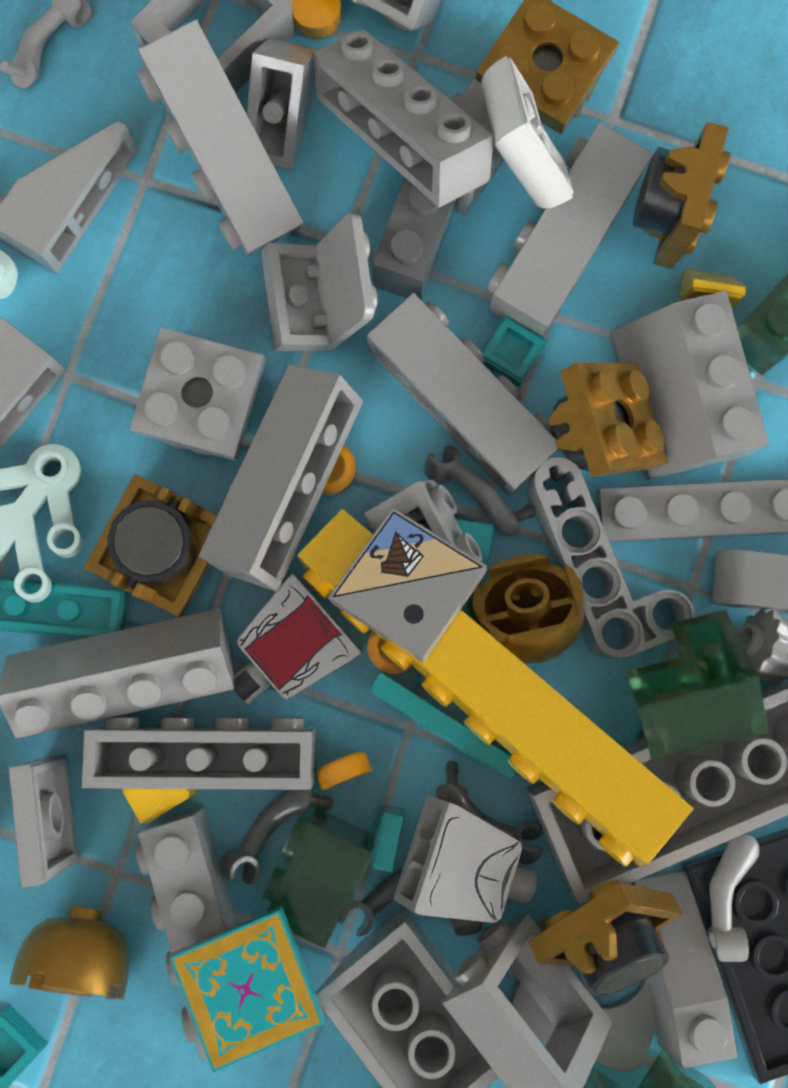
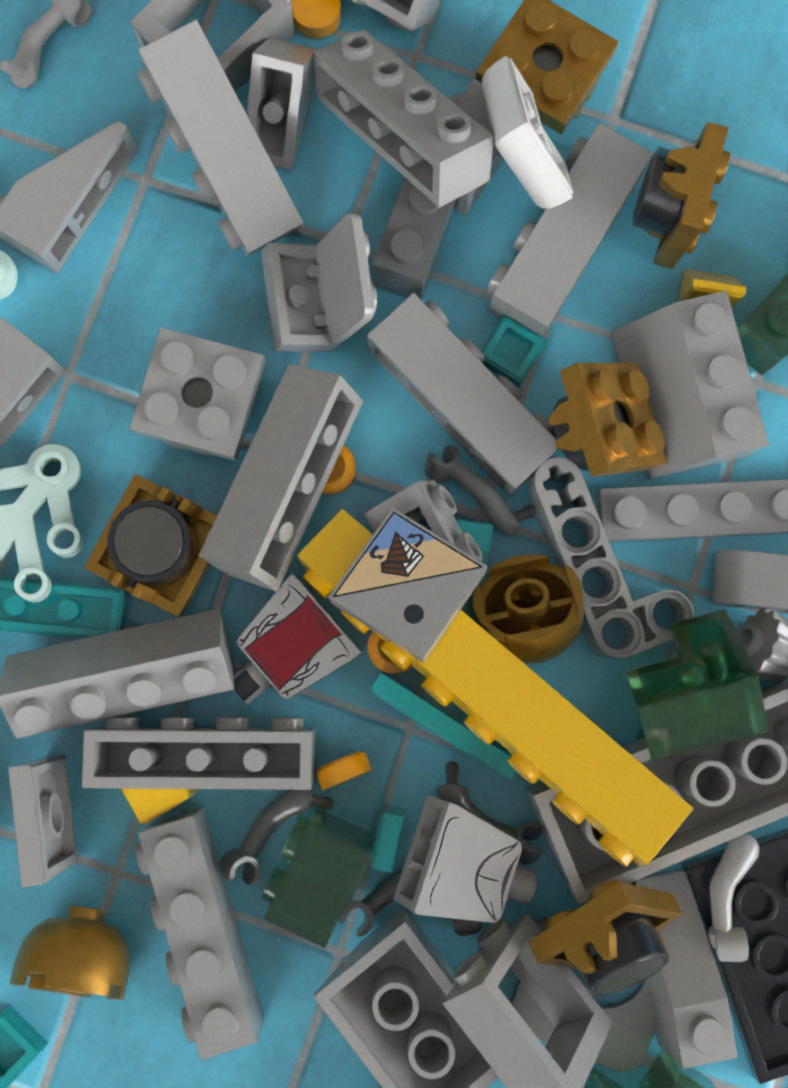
tile [169,906,325,1073] -> none

